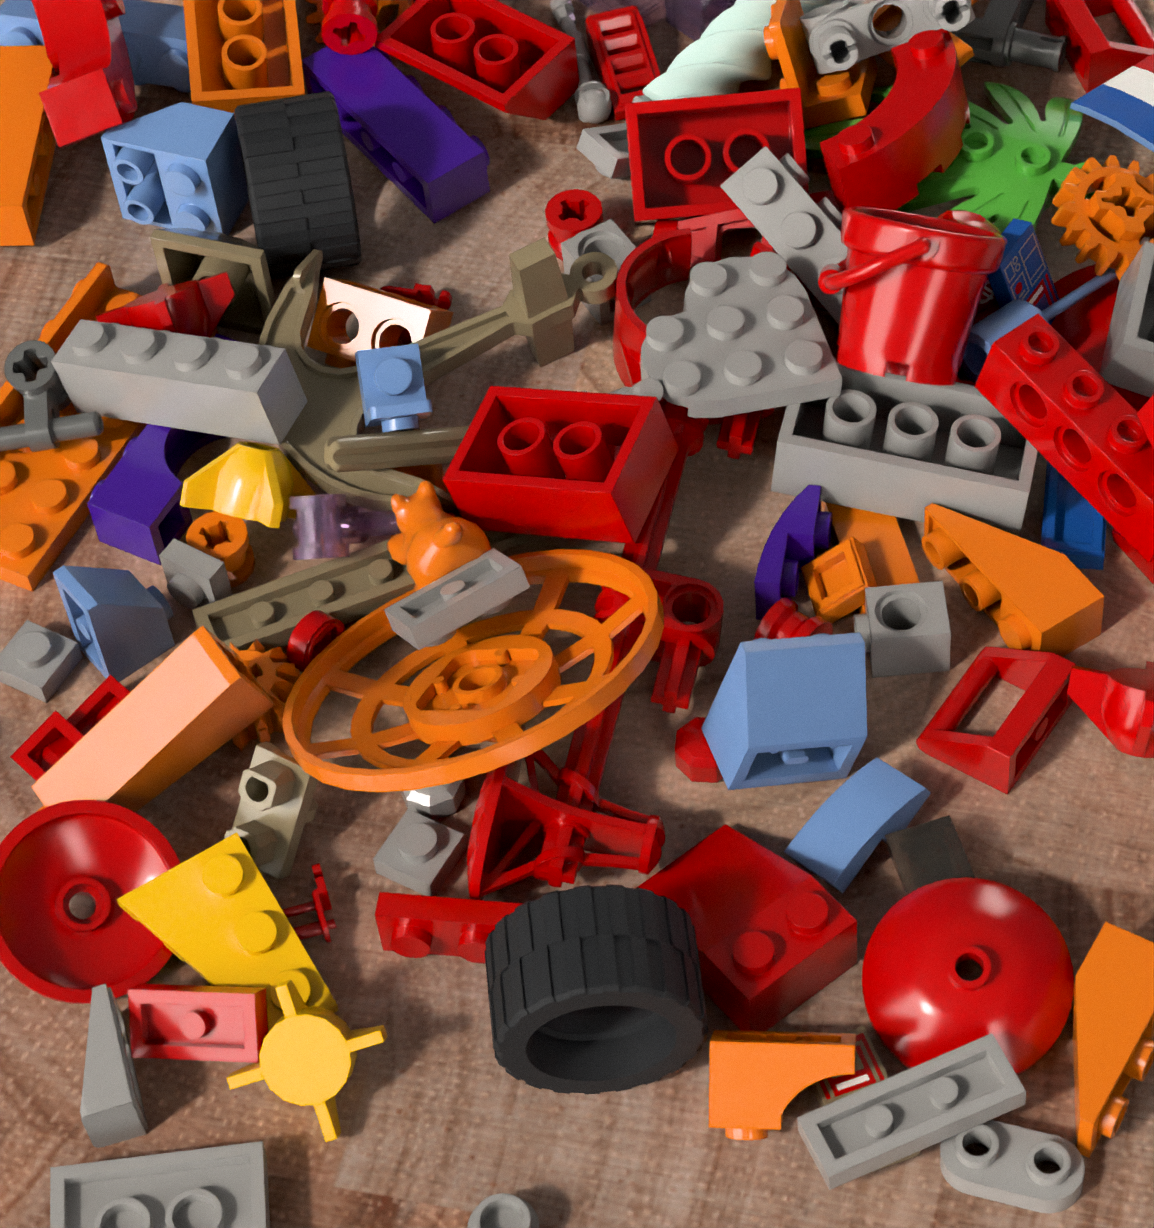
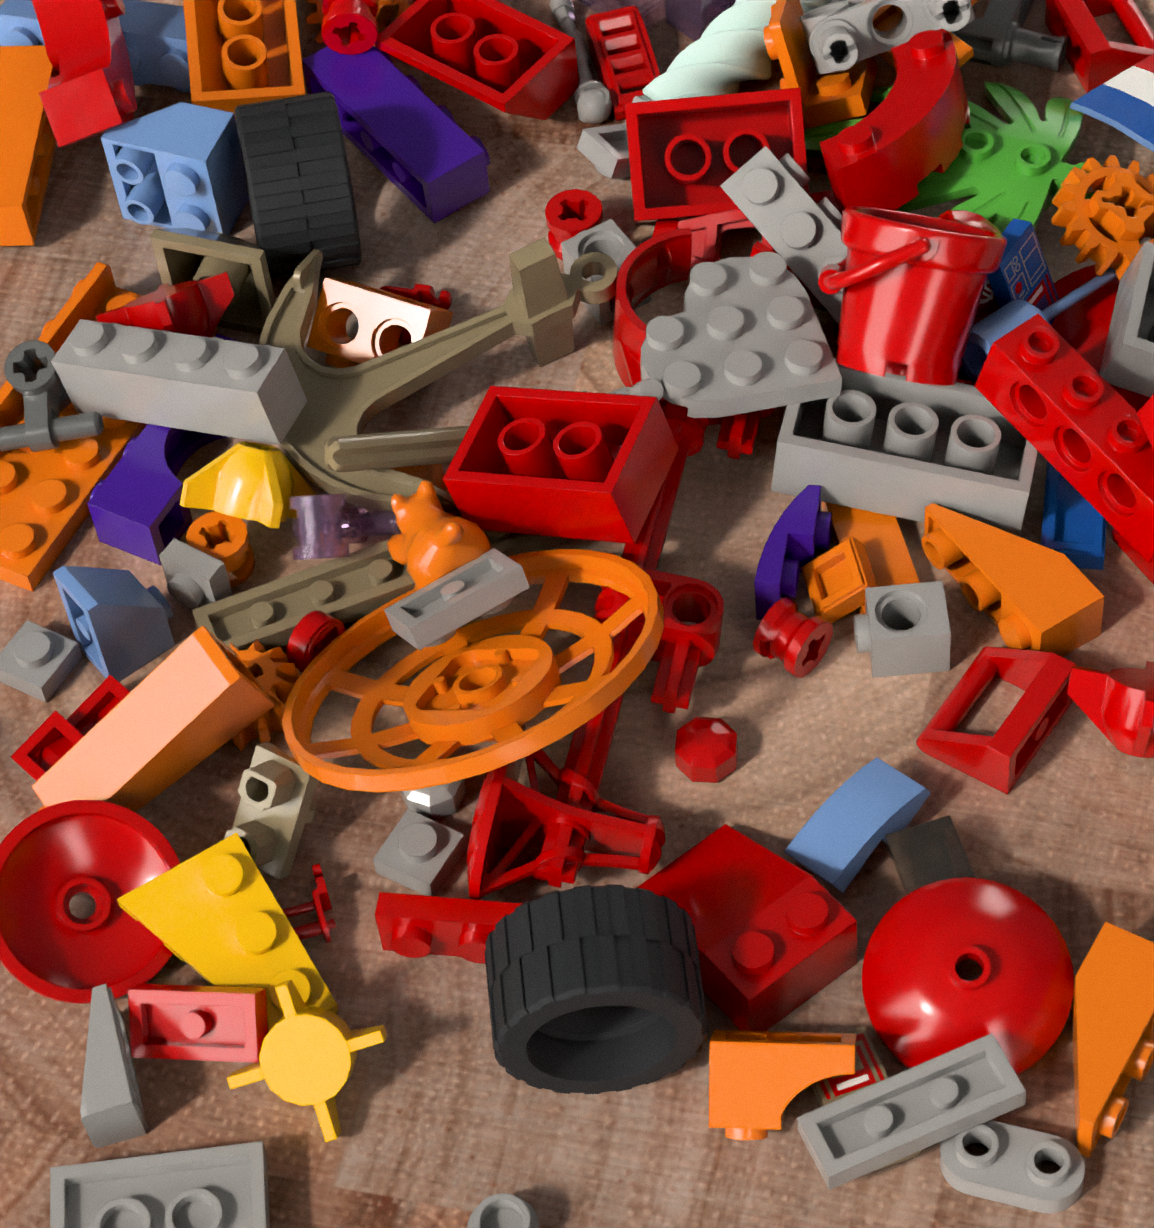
medium blue bracket [355,343,433,432] -> none
medium blue slope [701,632,868,790] -> none

